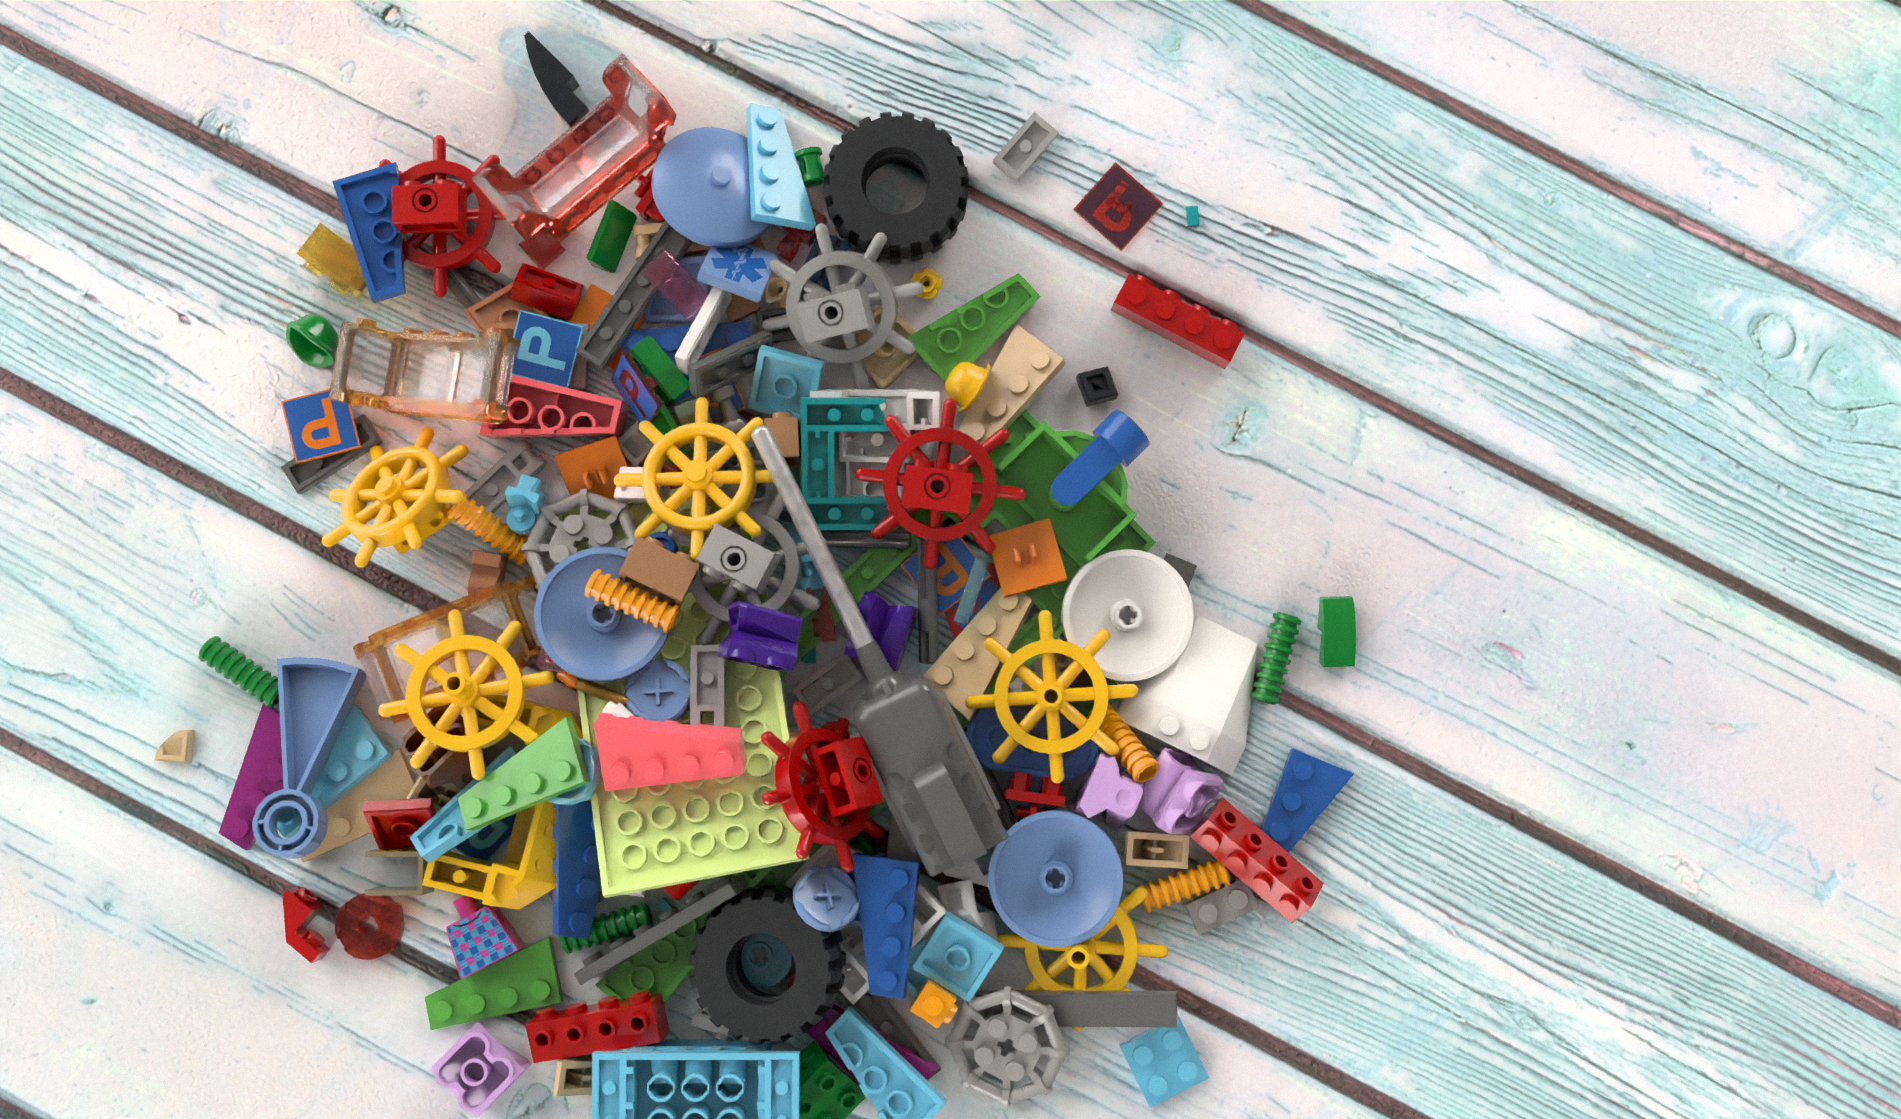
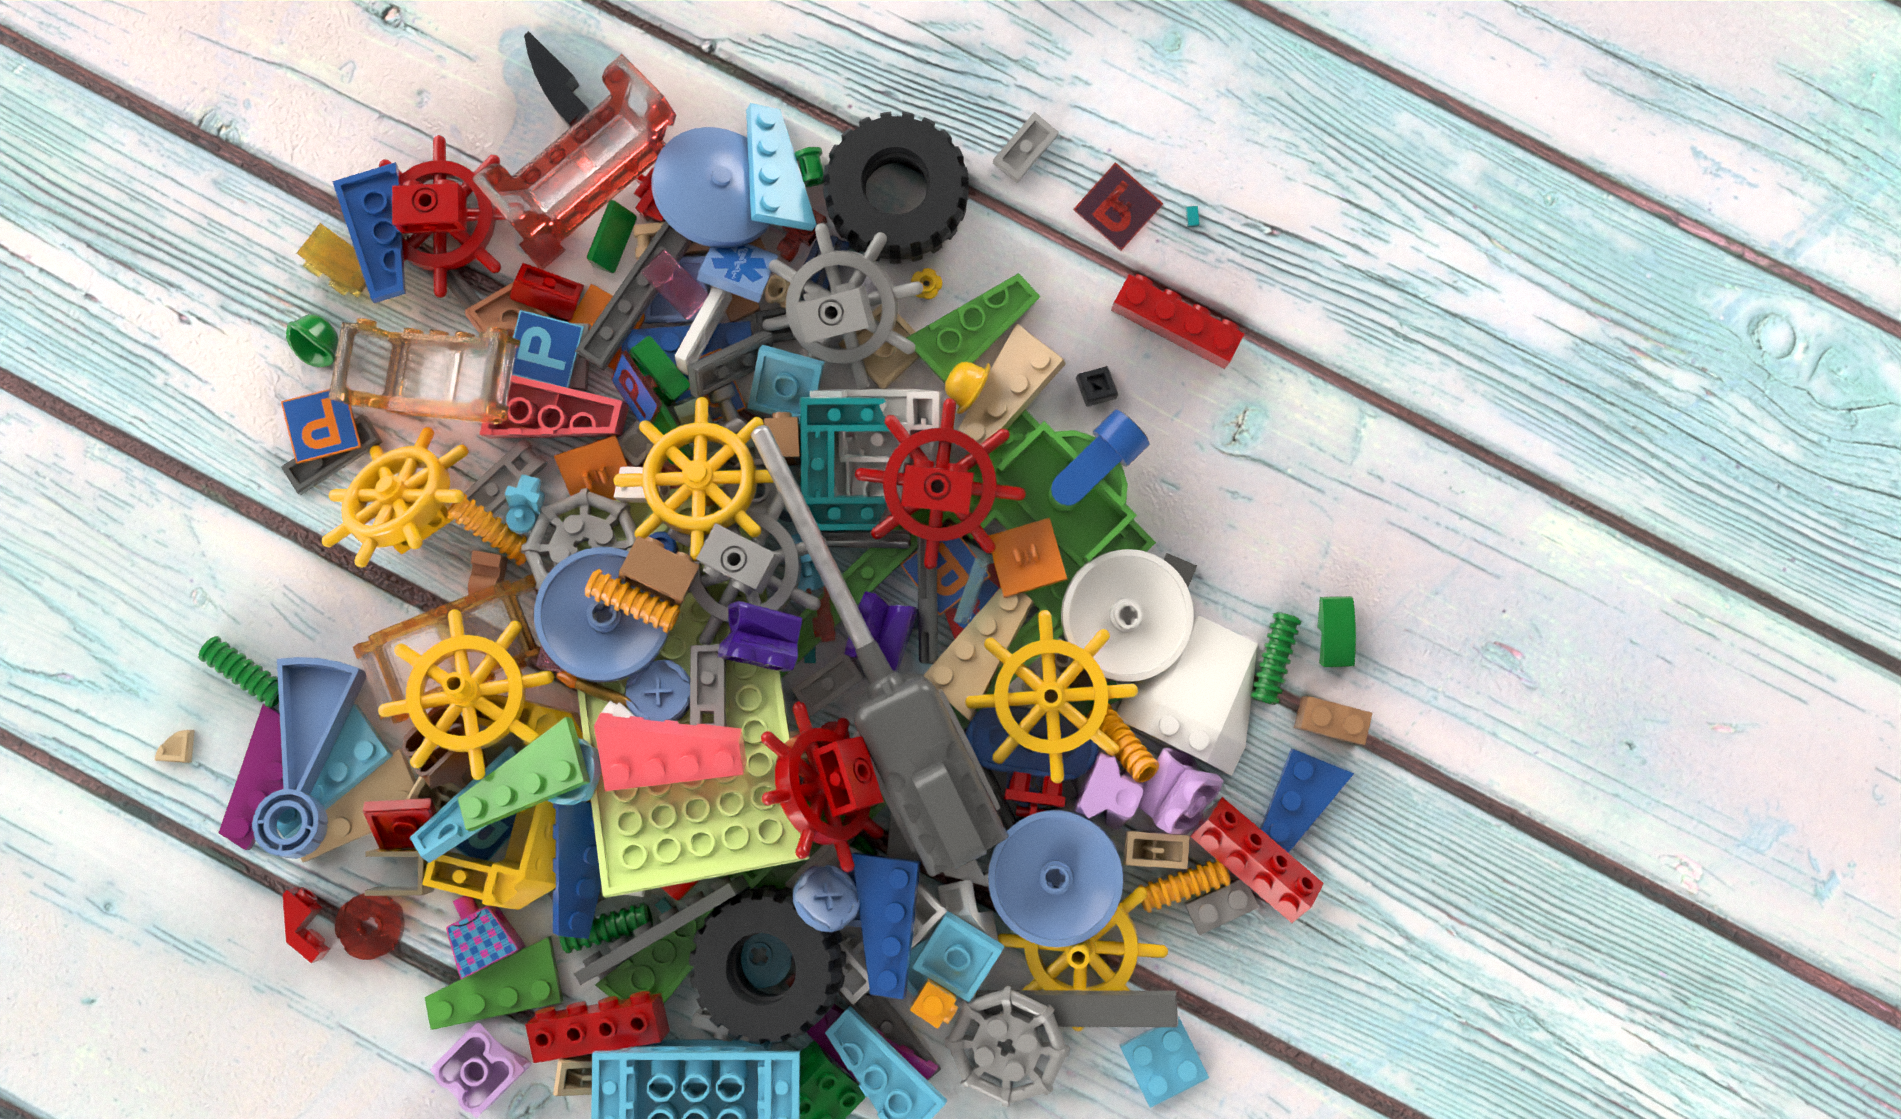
none -> medium nougat brick [1294,696,1373,745]

